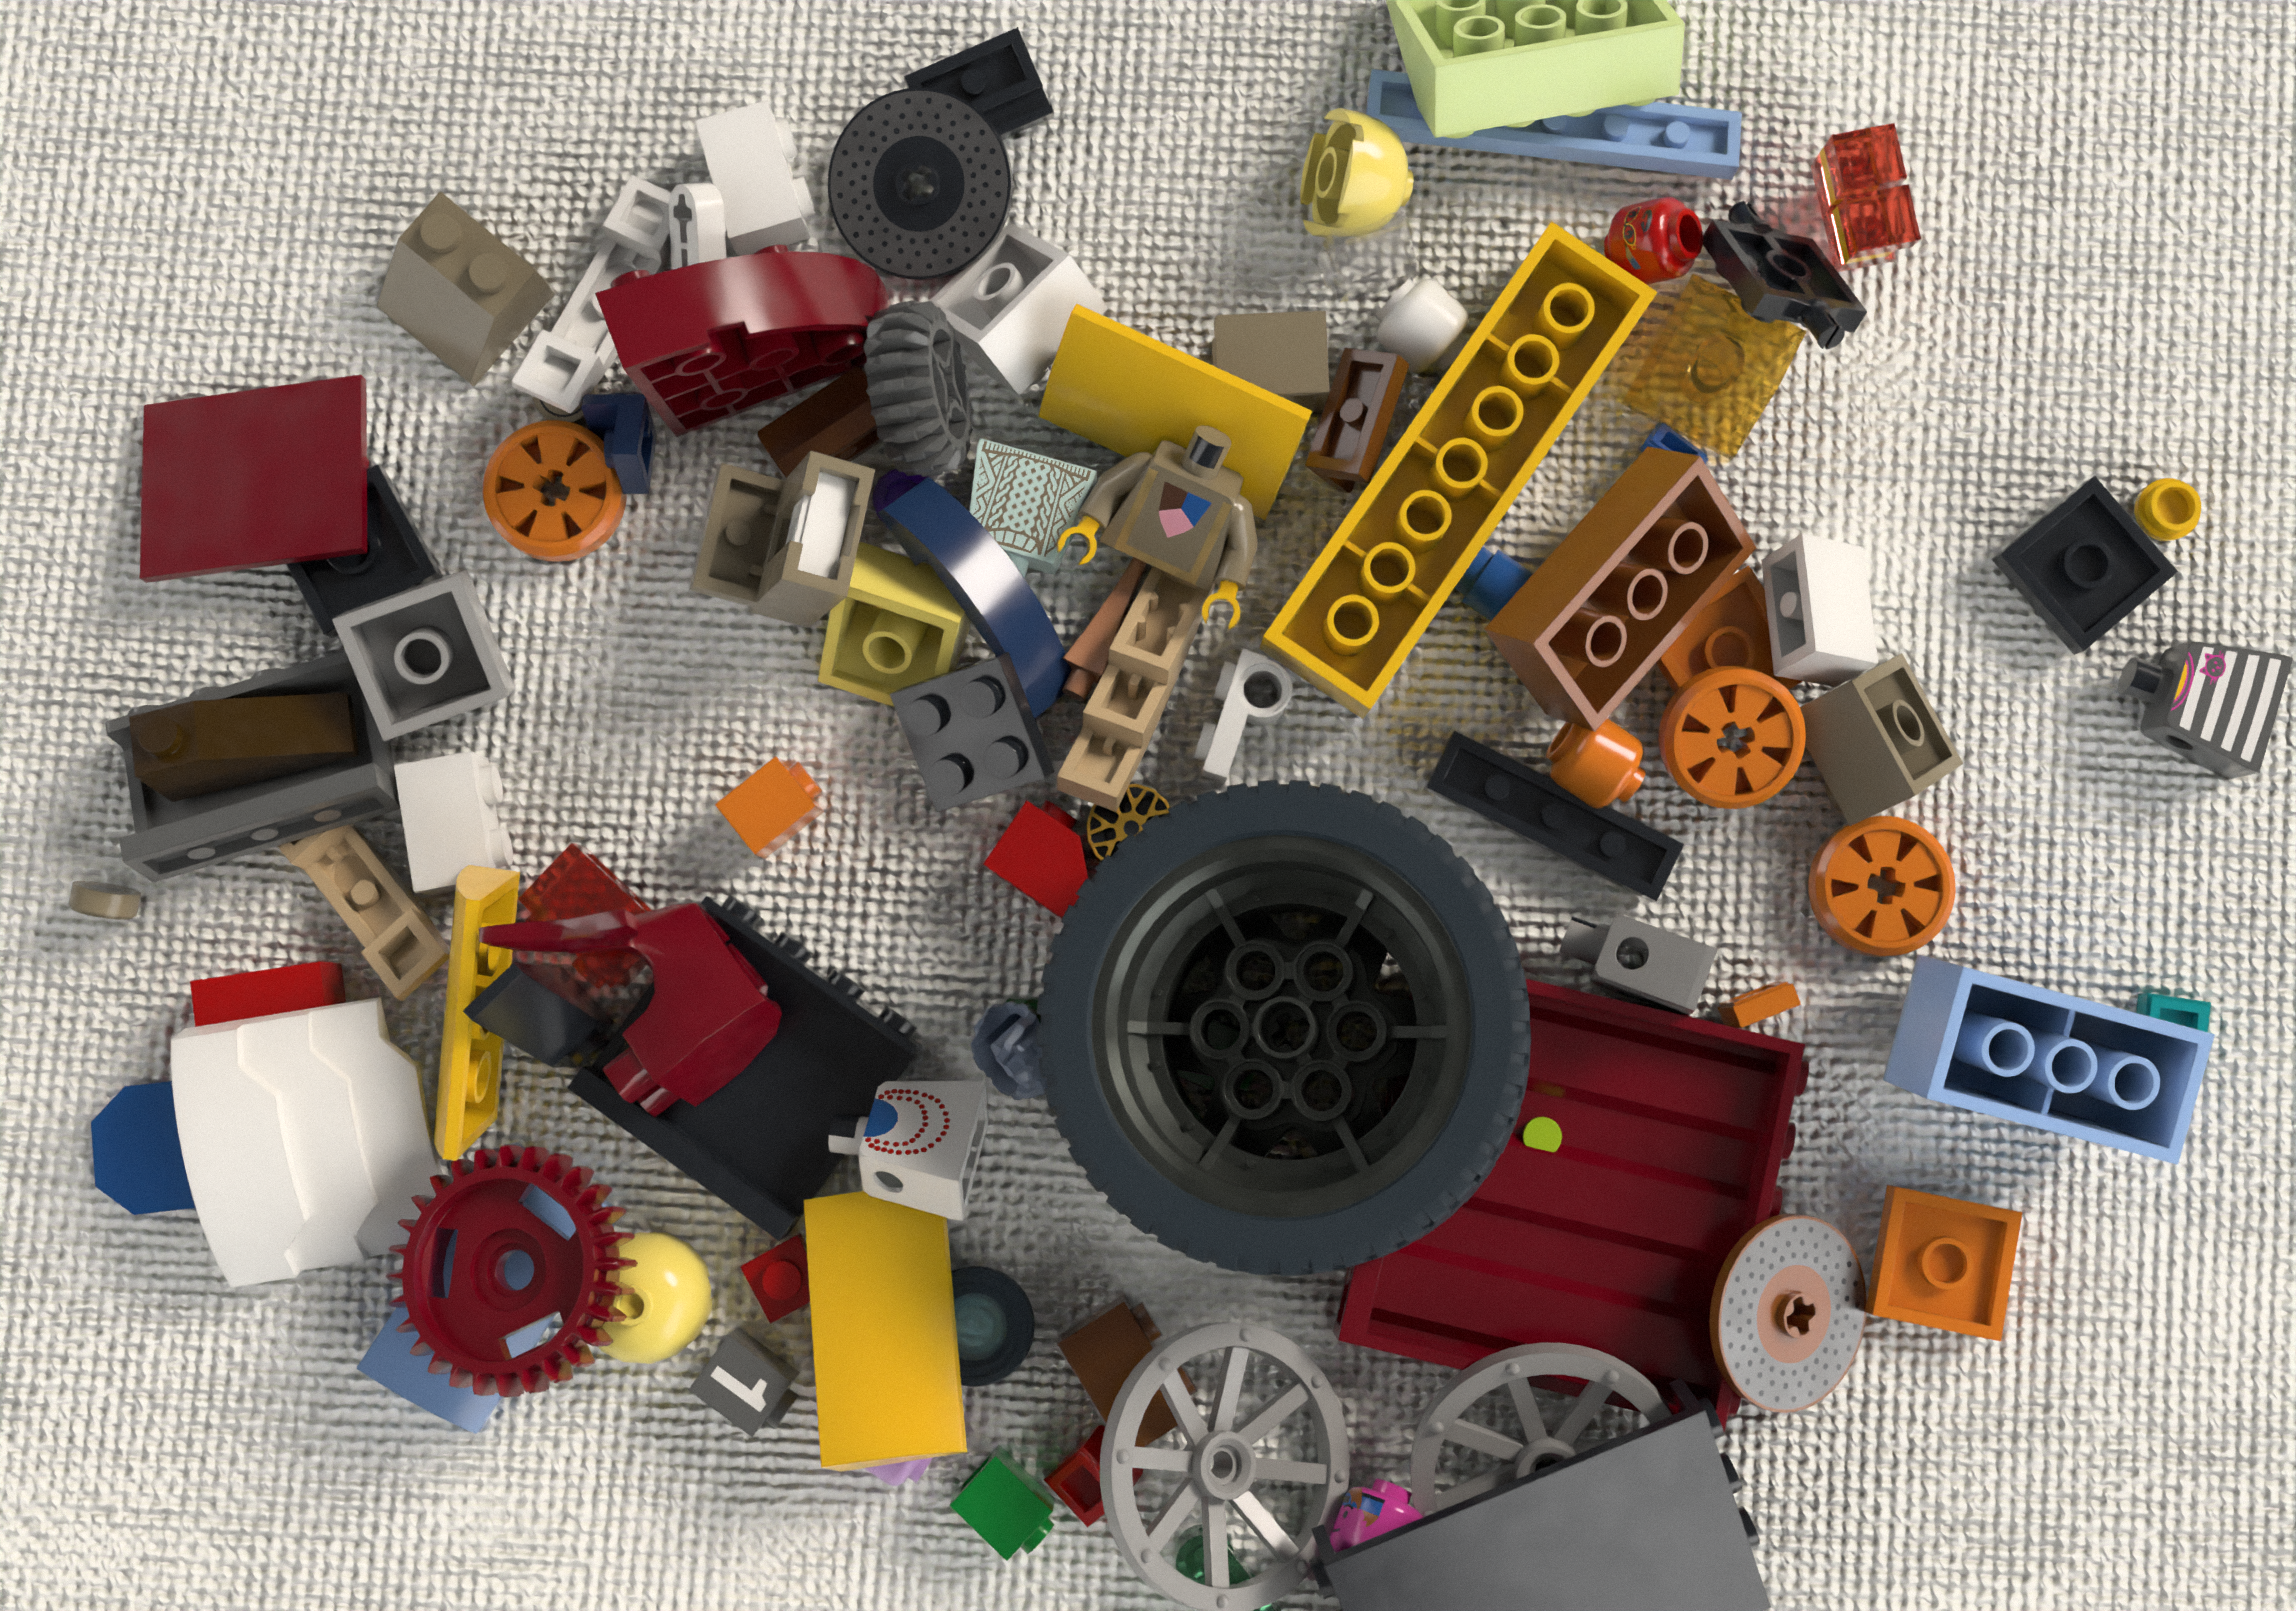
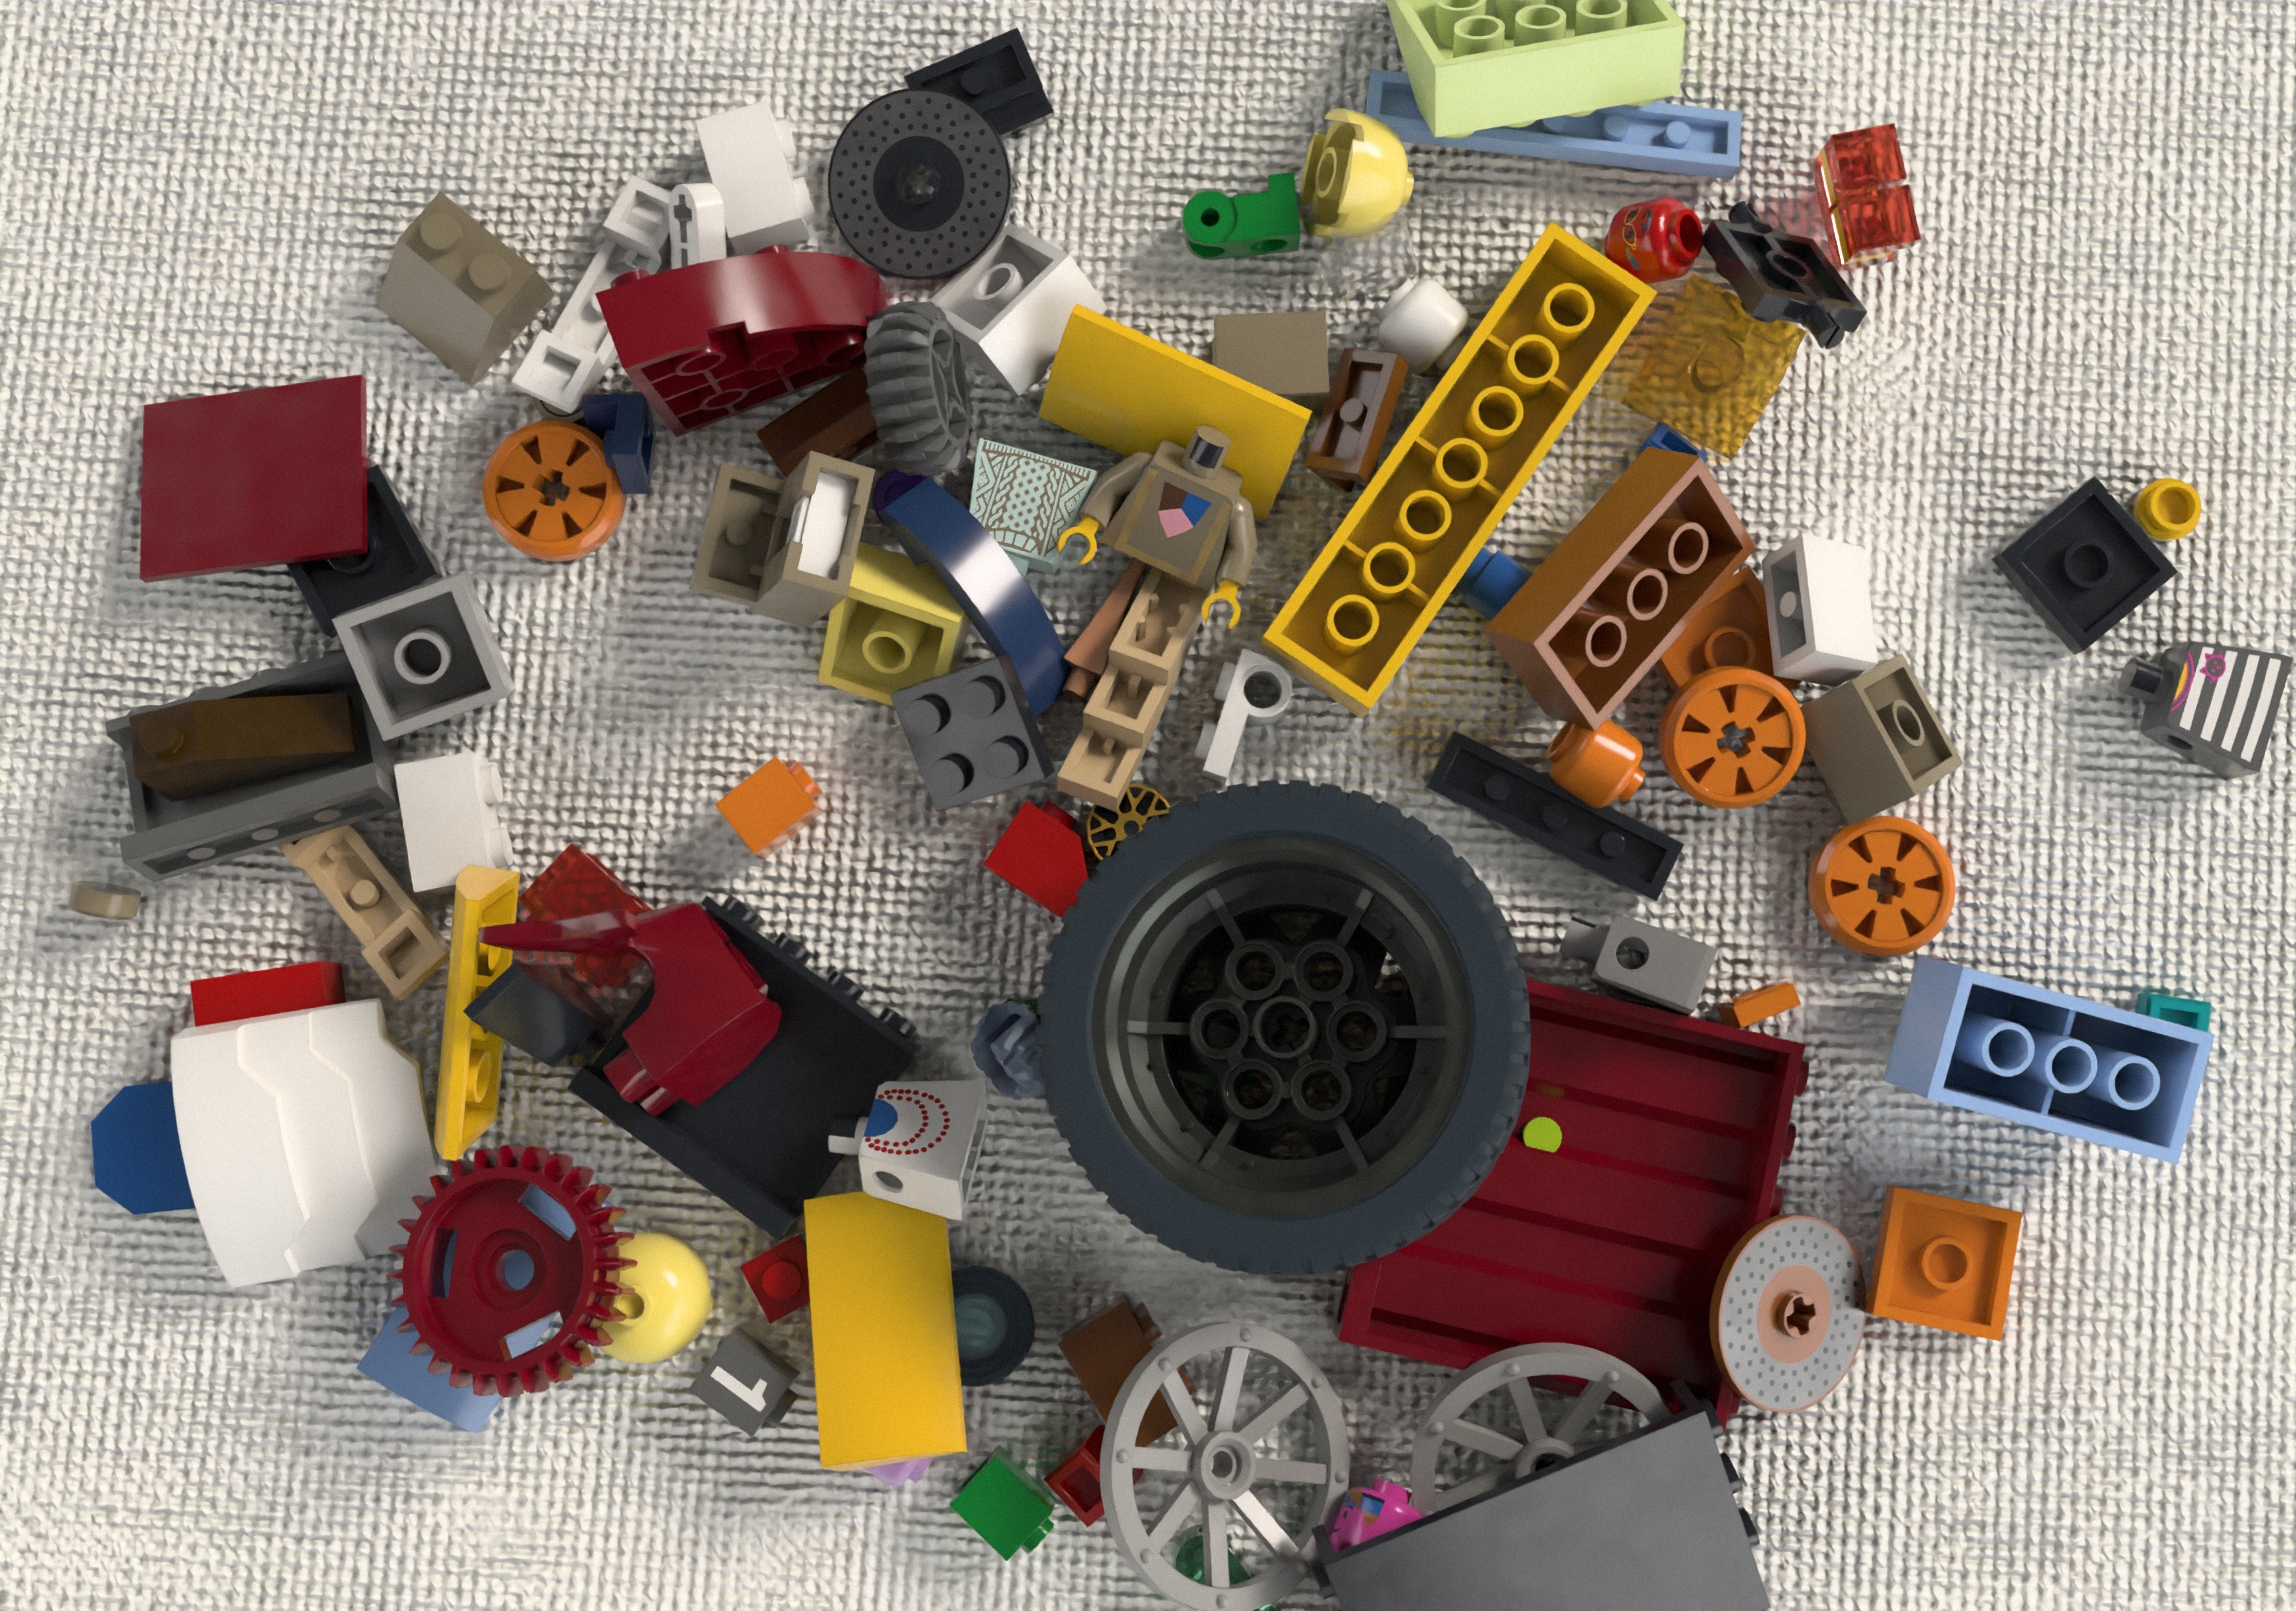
none -> green leg [1183,172,1301,260]

